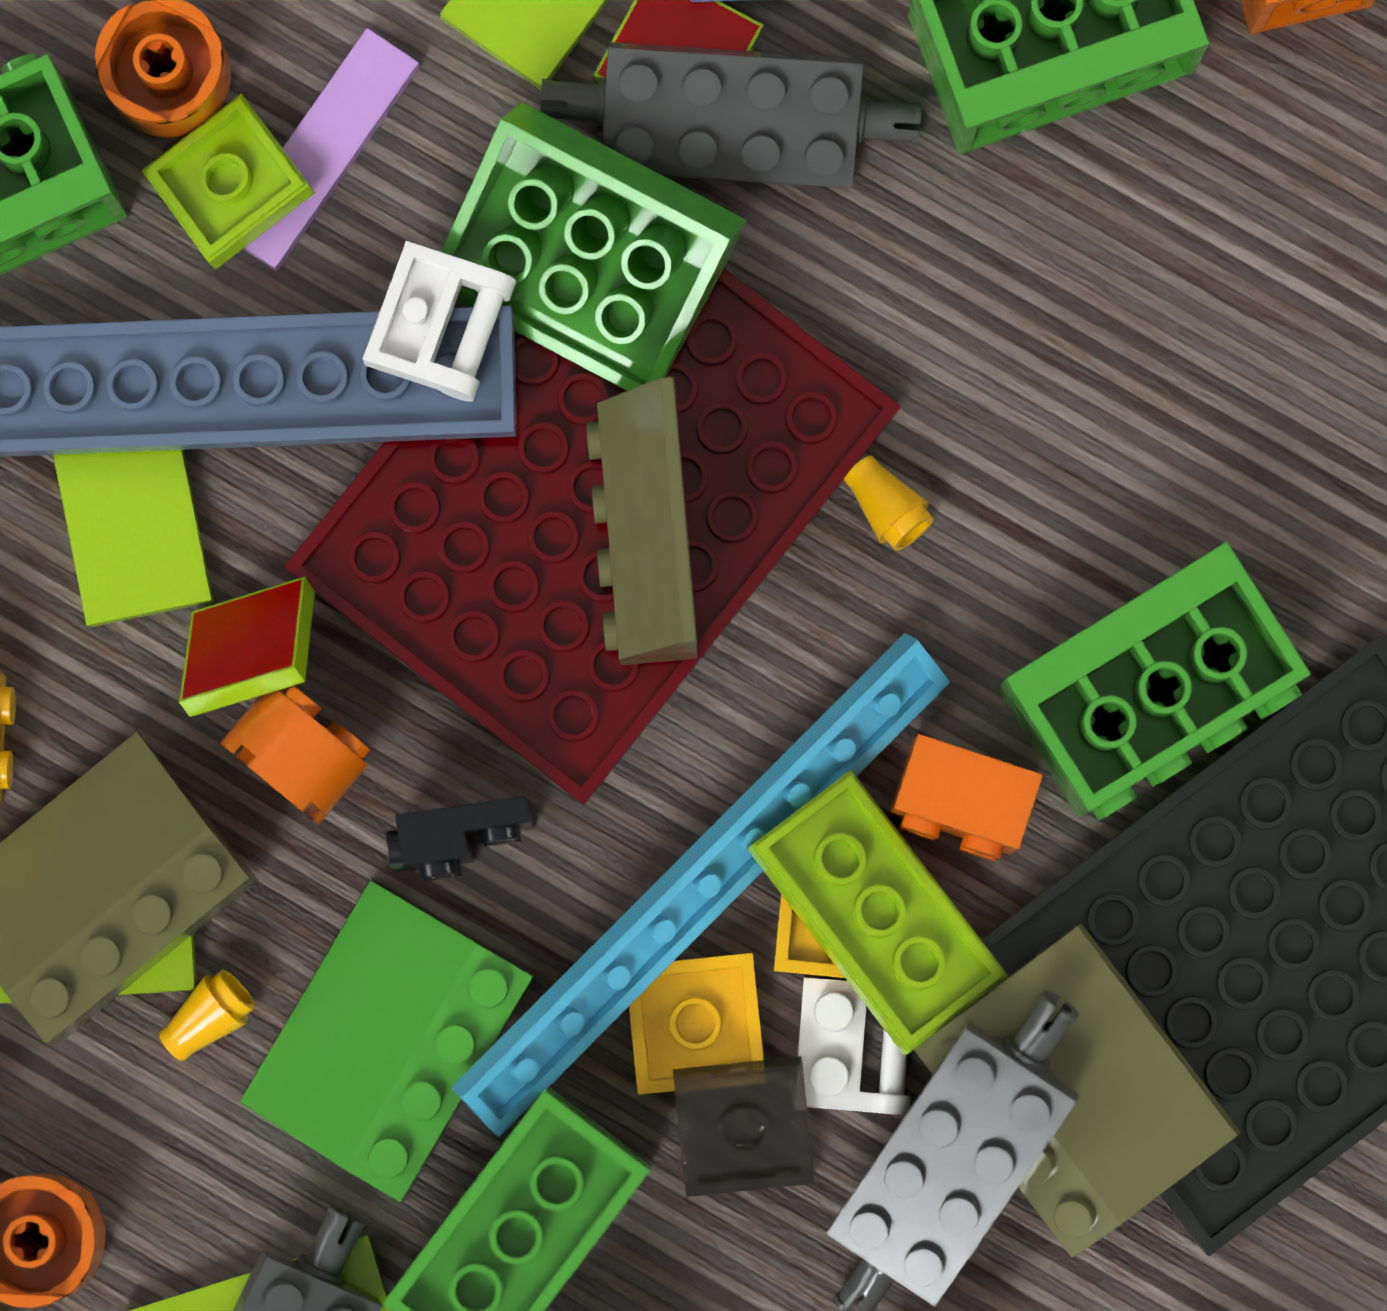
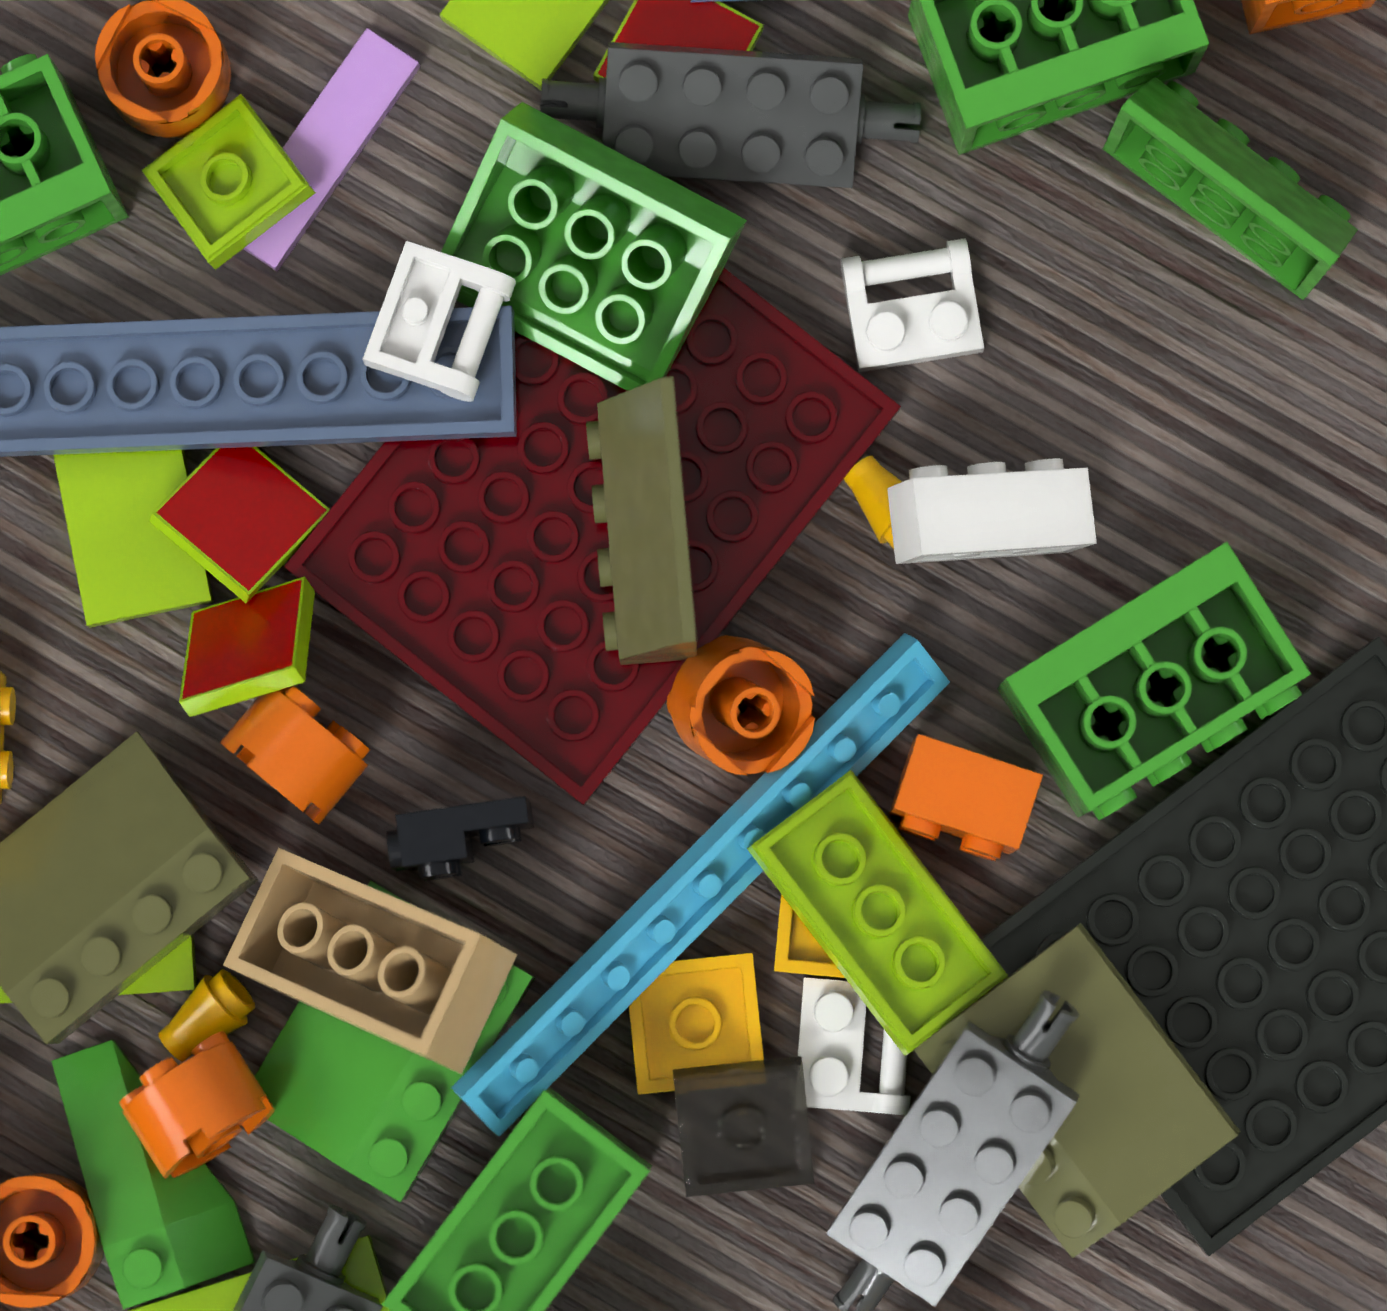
none -> bright green wedge [51,1040,256,1310]
none -> orange brick [119,1031,275,1179]
none -> red tile [149,447,330,603]
none -> tan brick [223,848,517,1074]
none -> orange brick [666,635,815,775]
none -> white plate [840,238,984,372]
none -> white brick [887,458,1097,564]
none -> bright green slope [1103,76,1358,300]

